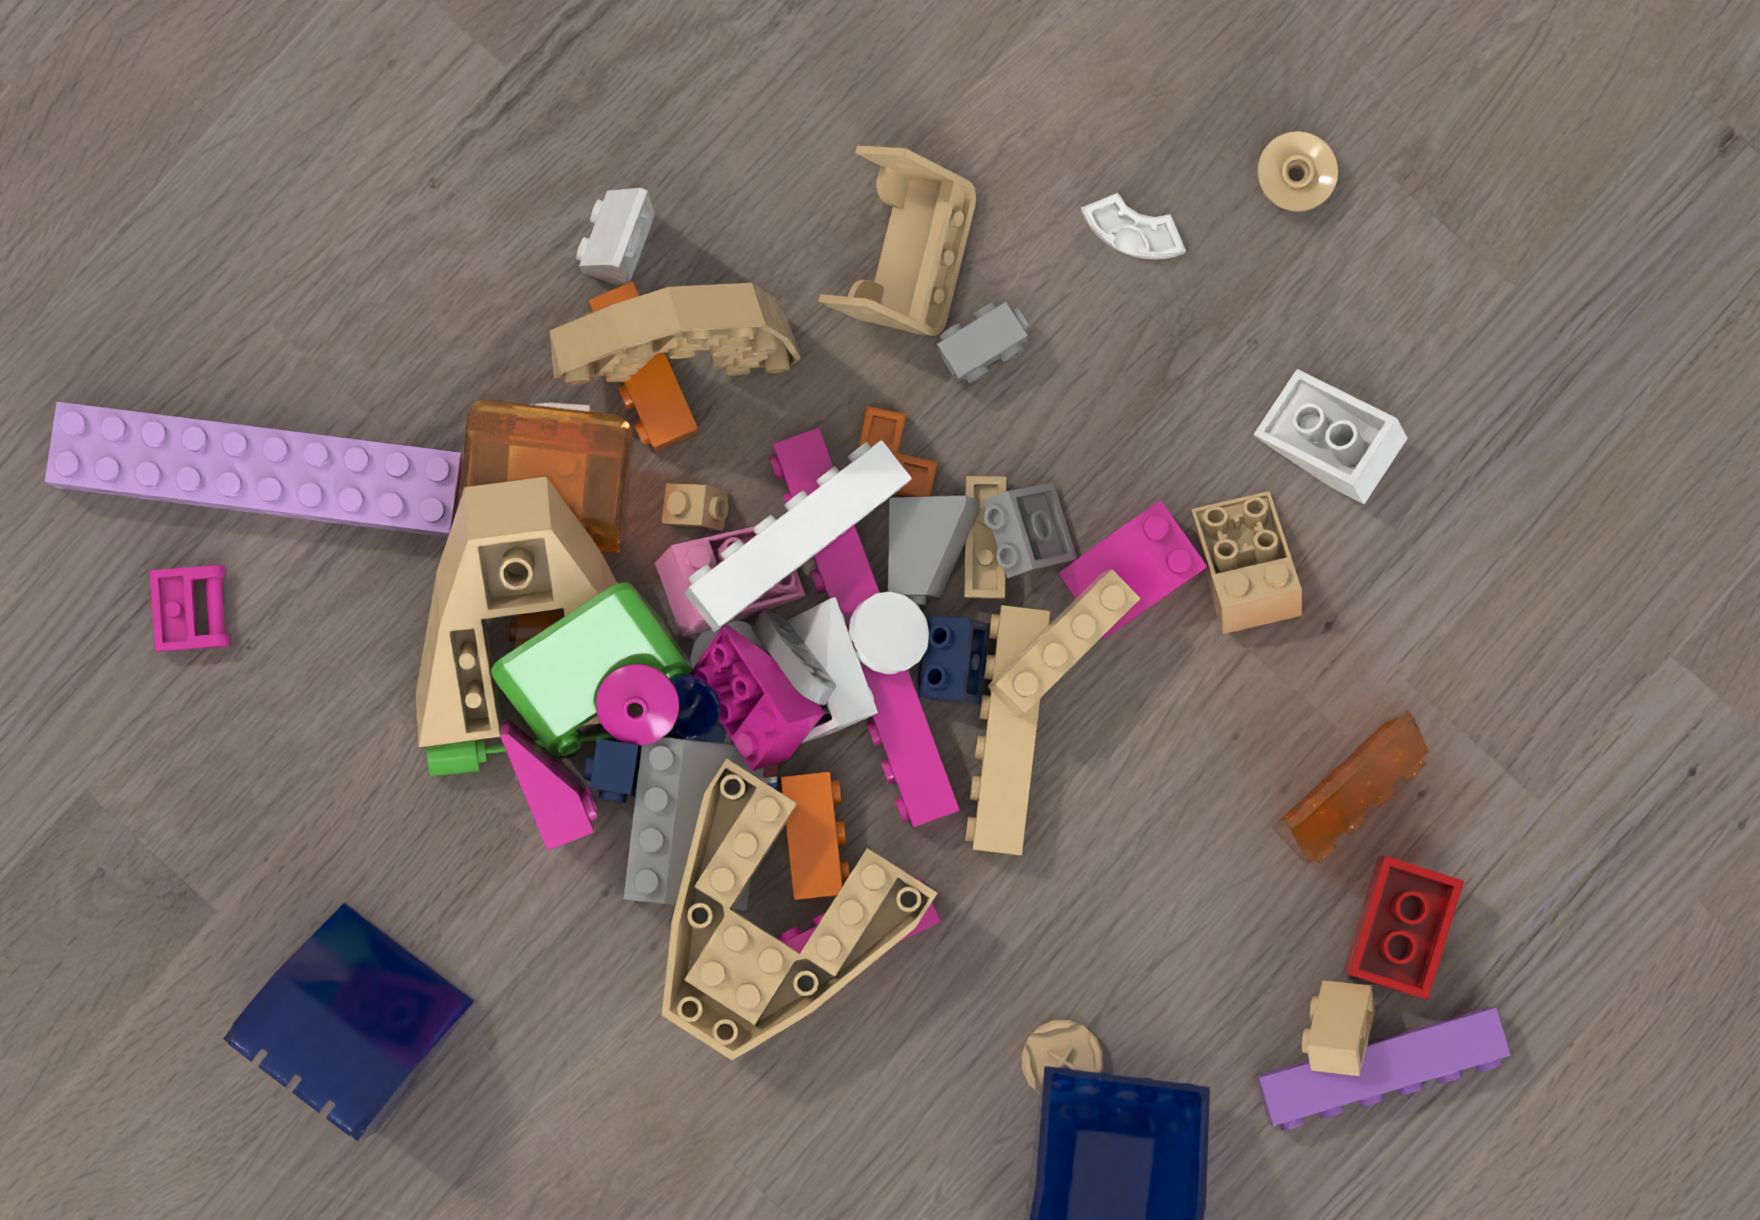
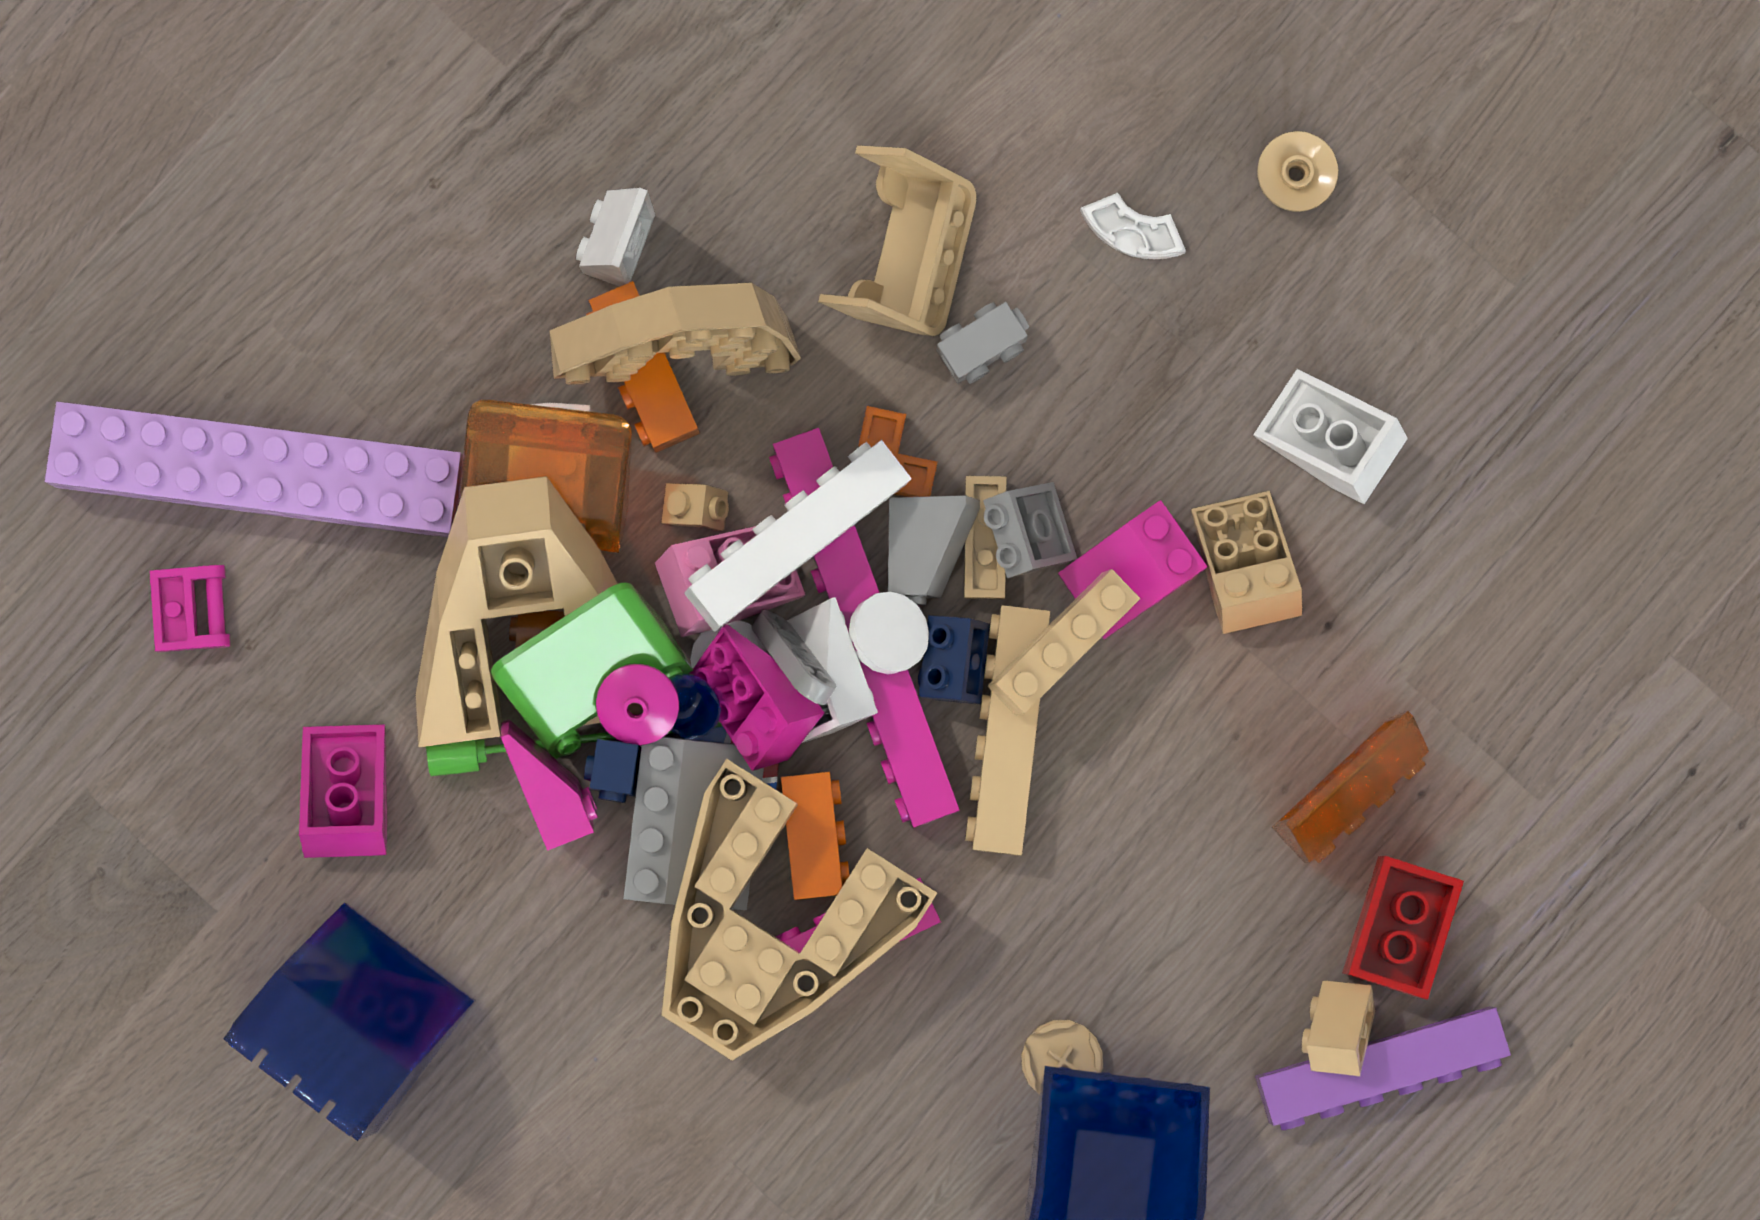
none -> dark pink slope [299,724,387,858]

